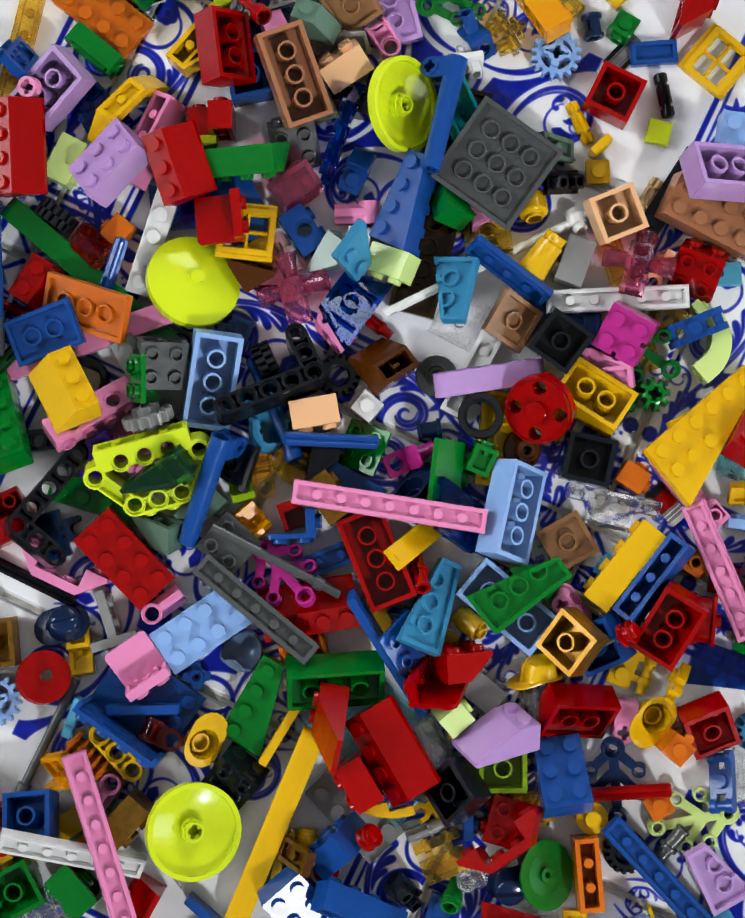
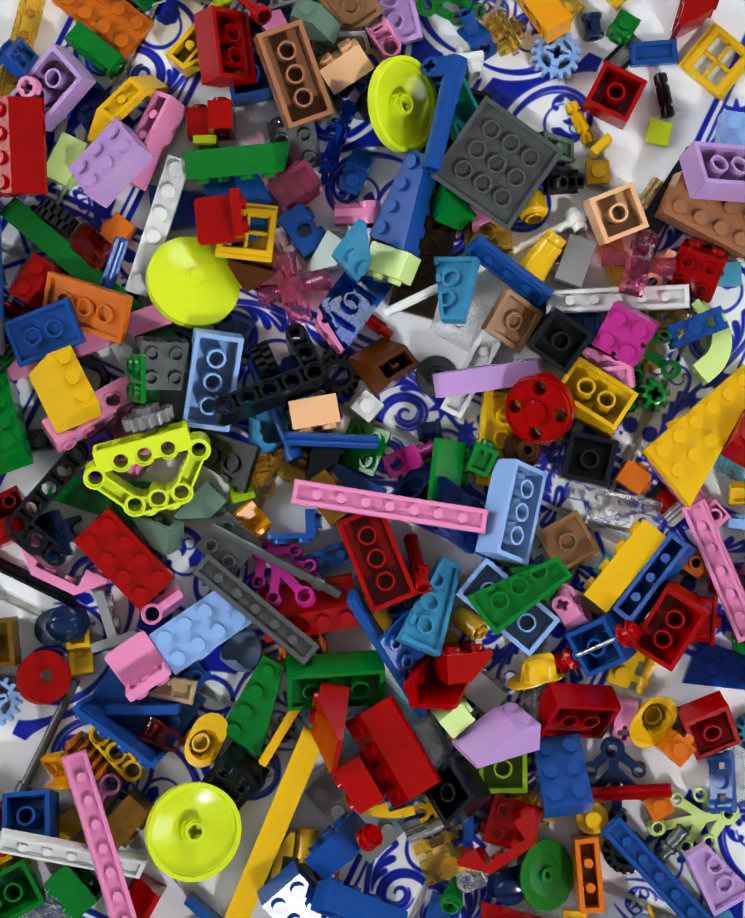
medium azure plate [60,696,84,739] -> none
clear green slope [119,444,198,494] -> none
red slope [141,120,218,206] -> none
blue axle [178,428,247,547] -> none
red panel [276,500,306,533] -> none
reddish brown plate [277,835,317,878] -> none
yellow tile [383,524,448,571] -> none
black hips [383,872,424,913] -> none
black tyre [458,393,504,439] -> none
pearl gold brick [535,607,610,678] -> none
yellow plate [664,662,691,705] -> none
none -> tan tile [149,676,198,705]
none -> blue tile [251,174,274,206]

